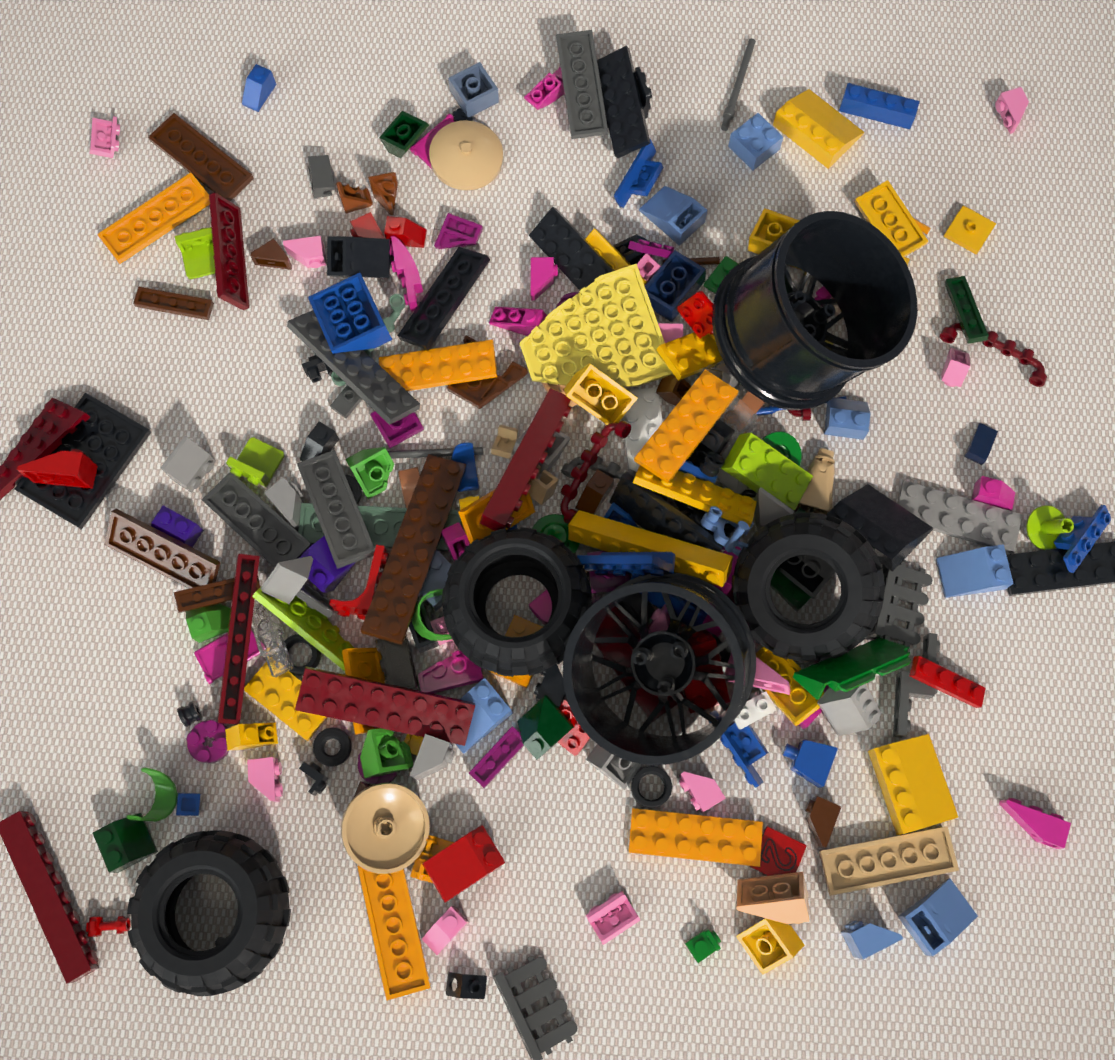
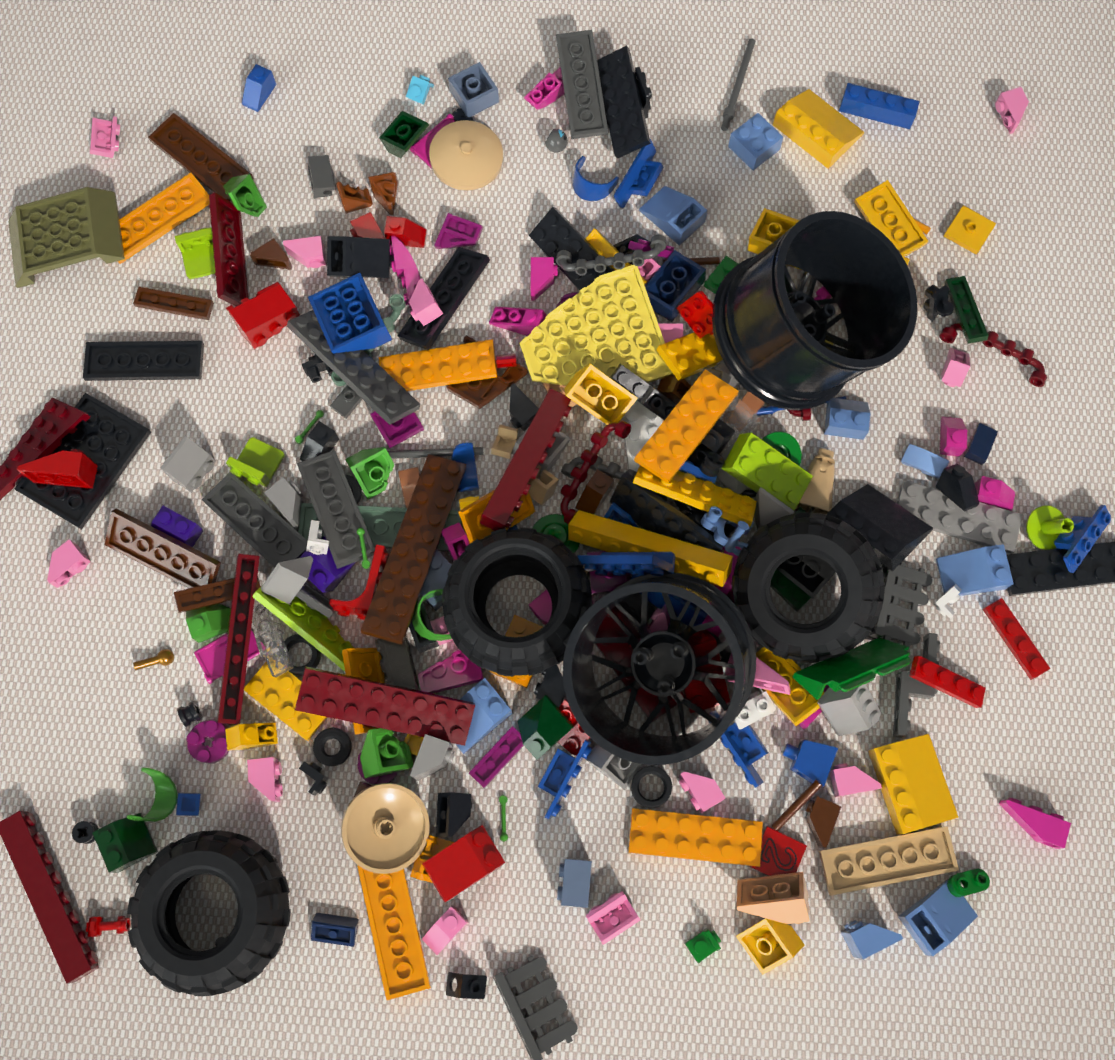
none -> olive slope [8,187,125,288]
none -> bright pink slope [47,539,90,588]
none -> black wheel [72,821,99,844]
none -> black plate [83,341,204,381]
none -> pearl gold bar [133,649,174,671]
none -> bright green slope [223,174,267,217]
none -> red wedge [226,282,300,350]
none -> bright green hinge [295,410,324,444]
none -> white bracket [306,520,329,555]
none -> dark blue slope [311,913,359,947]
none -> bright green hinge [357,528,370,569]
none -> medium azure bracket [406,75,434,105]
none -> bright pink slope [409,278,443,326]
none -> black slope [436,792,472,838]
none -> red slope [496,354,517,368]
none -> bright green hinge [499,795,508,842]
none -> black slope [509,383,539,432]
none -> blue bracket [538,740,592,819]
none -> dark grey piece [545,129,568,153]
none -> dark grey bar [556,234,666,276]
none -> sand blue brick [557,859,592,908]
none -> blue piece [572,156,619,201]
none -> black slope [610,363,677,420]
none -> reddish brown bar [772,779,823,831]
none -> bright pink slope [829,763,882,797]
none -> light blue slope [901,444,949,479]
none -> black hips [924,284,954,322]
none -> black slope [935,464,979,512]
none -> white bracket [935,584,962,618]
none -> dark pink slope [940,416,967,457]
none -> green plate [947,868,990,897]
none -> red plate [982,598,1051,680]

